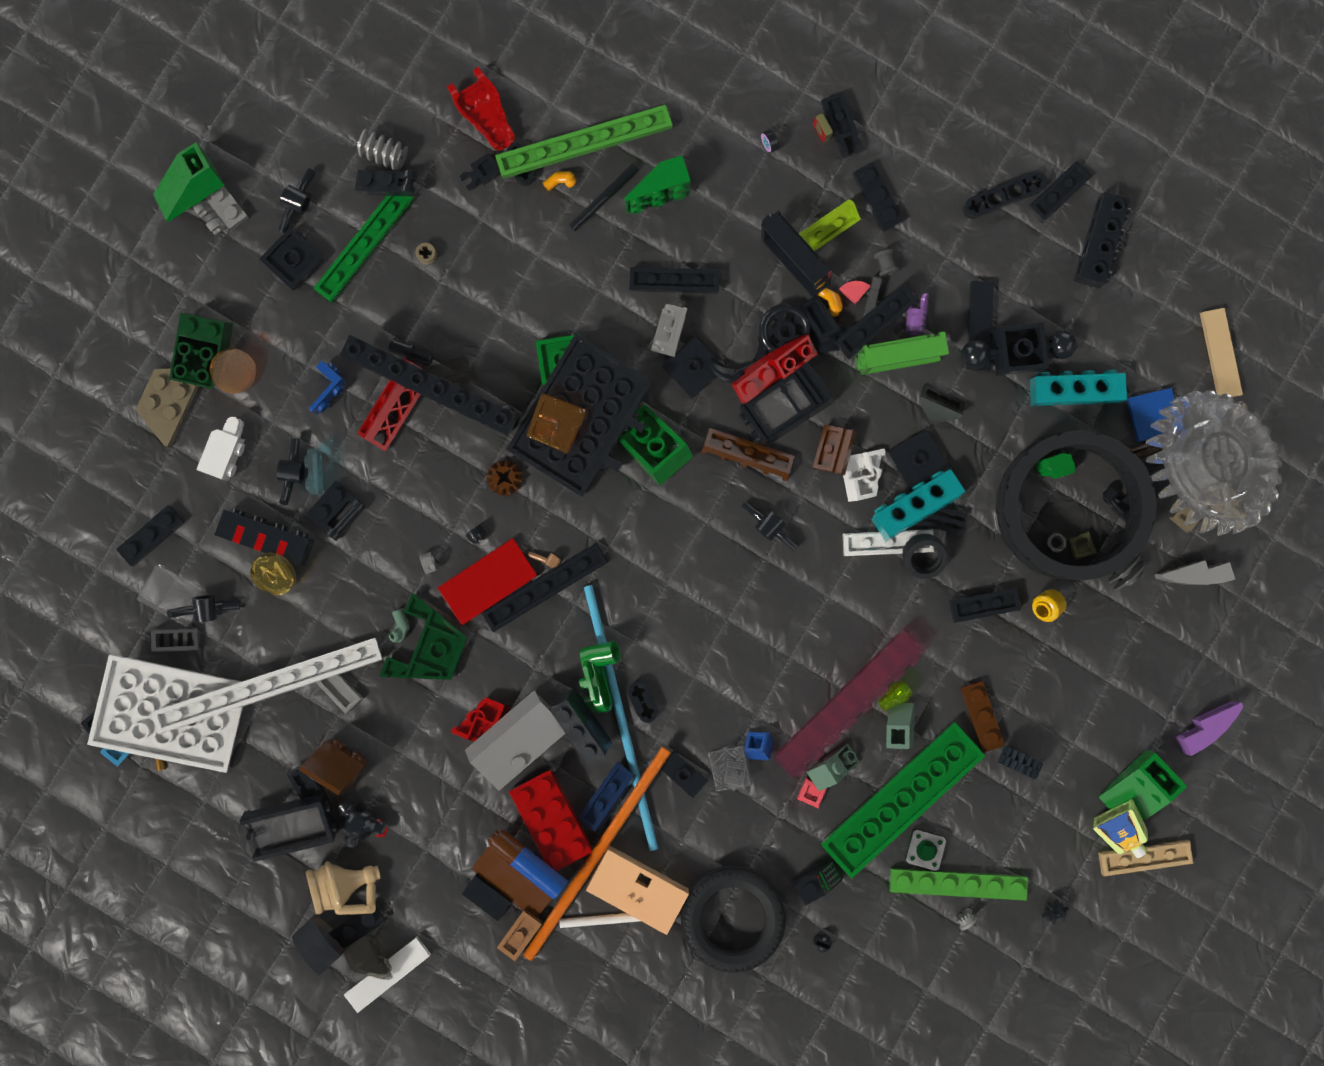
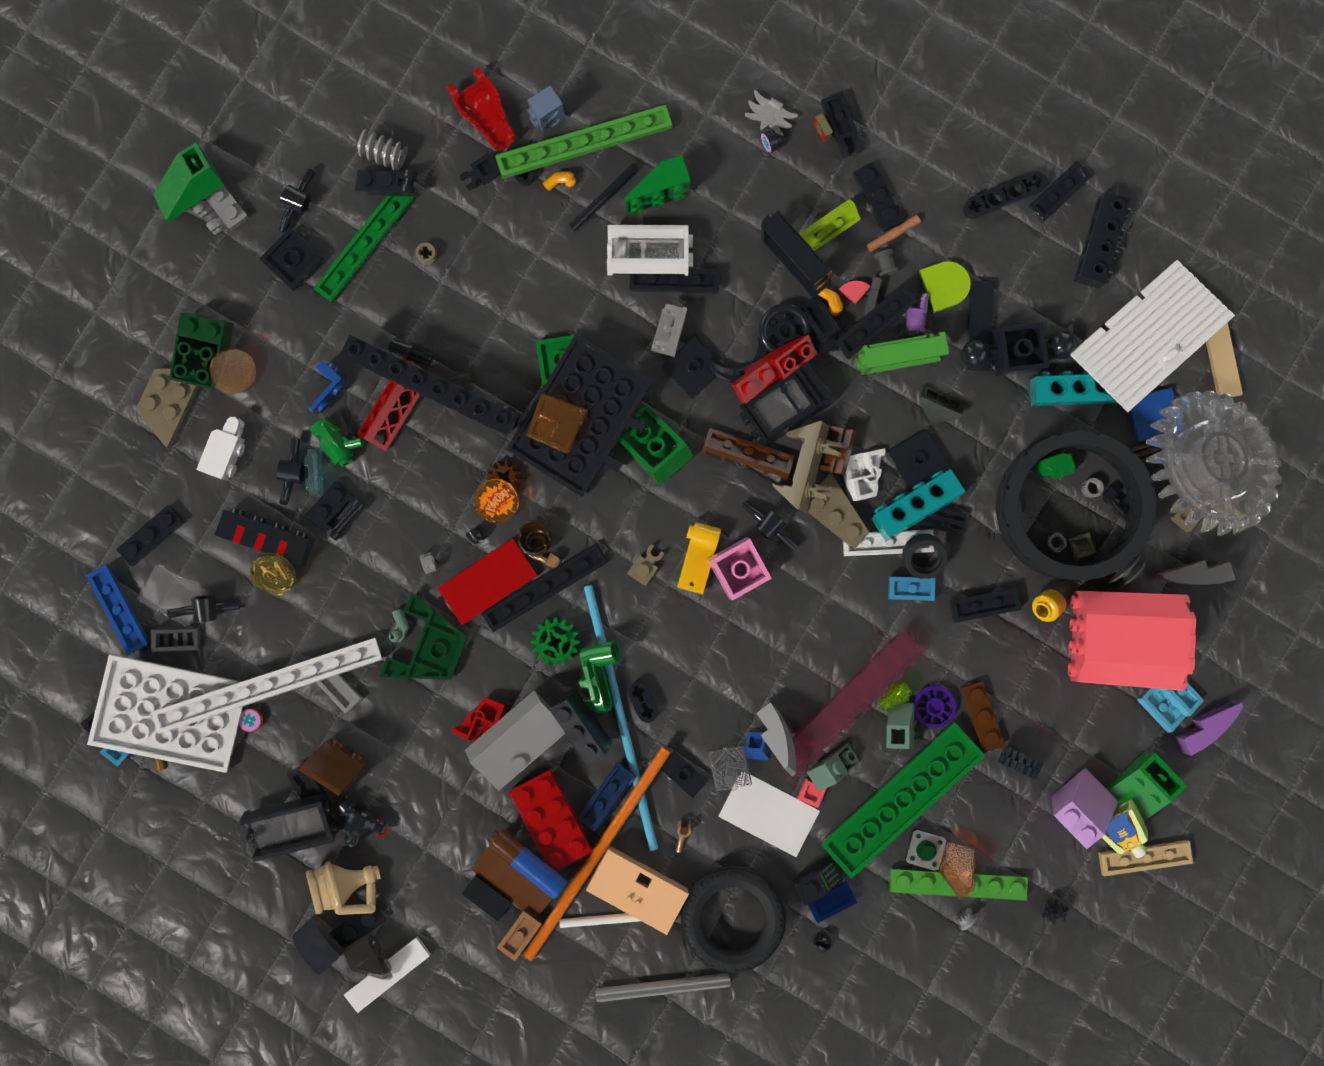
none -> blue plate [86,565,150,655]
none -> tile [239,708,263,732]
none -> green piece [310,416,364,467]
none -> clear orange tile [474,479,519,523]
none -> dark brown hair [518,520,552,557]
none -> sand blue brick [527,86,565,134]
none -> green gear [530,617,580,667]
none -> light grey axle [595,973,731,1002]
none -> white door [607,225,693,276]
none -> dark tan plate [627,545,664,587]
none -> medium nougat hand [676,820,691,853]
none -> yellow door [677,522,721,595]
none -> bright pink brick [707,537,772,601]
none -> white sticker [718,771,820,857]
none -> light grey piece [745,90,798,137]
none -> light grey slope [756,702,796,777]
none -> dark tan hose [772,421,844,513]
none -> dark tan wing [807,473,869,550]
none -> clear blue plate [808,881,858,923]
none -> nougat piece [867,215,921,252]
none -> dark azure plate [888,577,935,601]
none -> dark purple wheel [913,686,956,728]
none -> lime tile [919,261,971,313]
none -> clear orange slope [939,842,977,900]
none -> lavender slope [1051,768,1118,849]
none -> coral windscreen [1068,591,1196,691]
none -> white door [1071,260,1235,412]
none -> light grey axle [1081,478,1104,498]
none -> medium azure slope [1137,683,1204,733]

